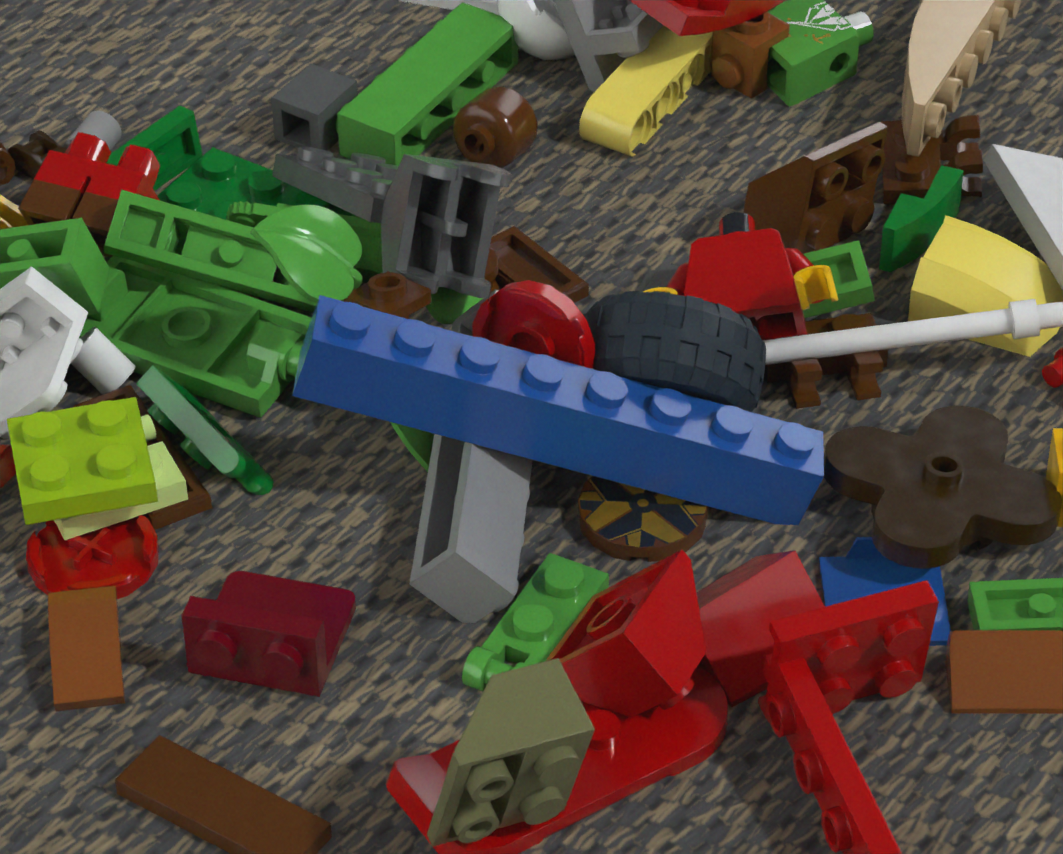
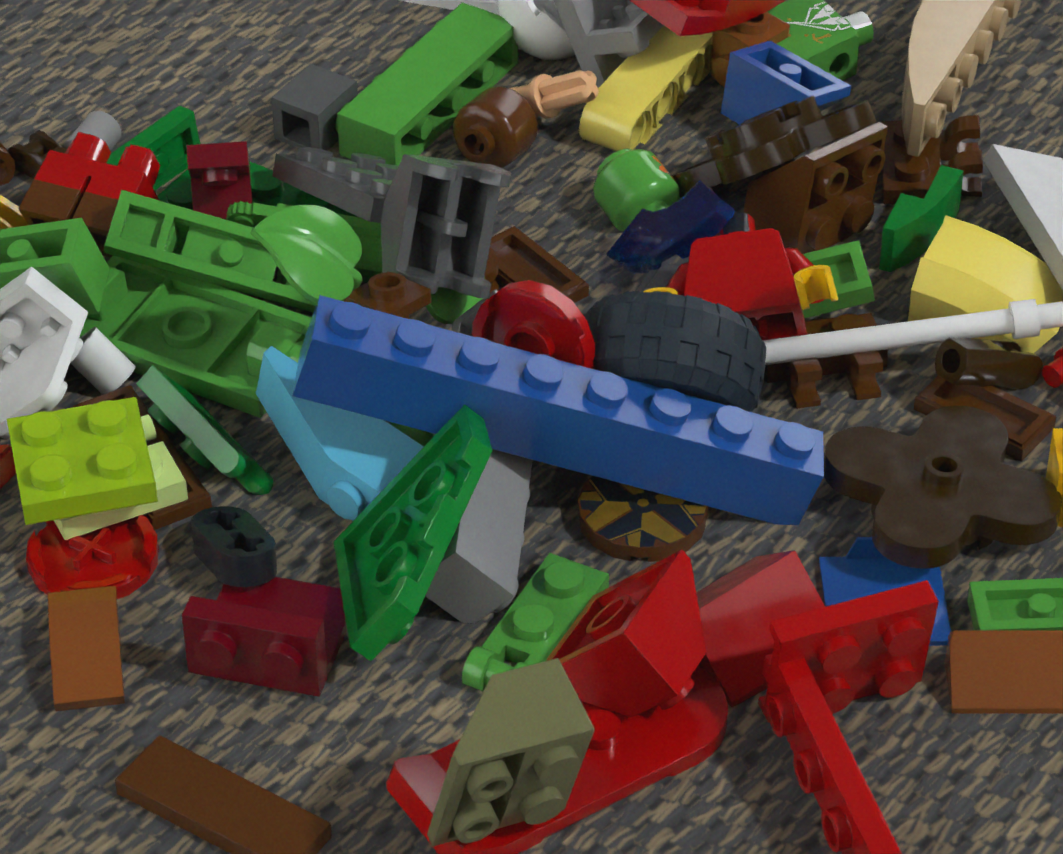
none -> dark red slope [186,141,252,220]
none -> black beam [191,506,277,587]
none -> medium azure slope [256,346,424,521]
none -> green plate [333,404,492,661]
none -> light nougat axle [510,70,599,119]
none -> bright green head [593,148,680,234]
none -> clear blue tile [606,180,736,274]
none -> dark brown plant [671,95,877,198]
none -> blue slope [720,41,851,124]
none -> reddish brown tile [914,375,1056,462]
none -> dark brown bar [935,337,1043,389]

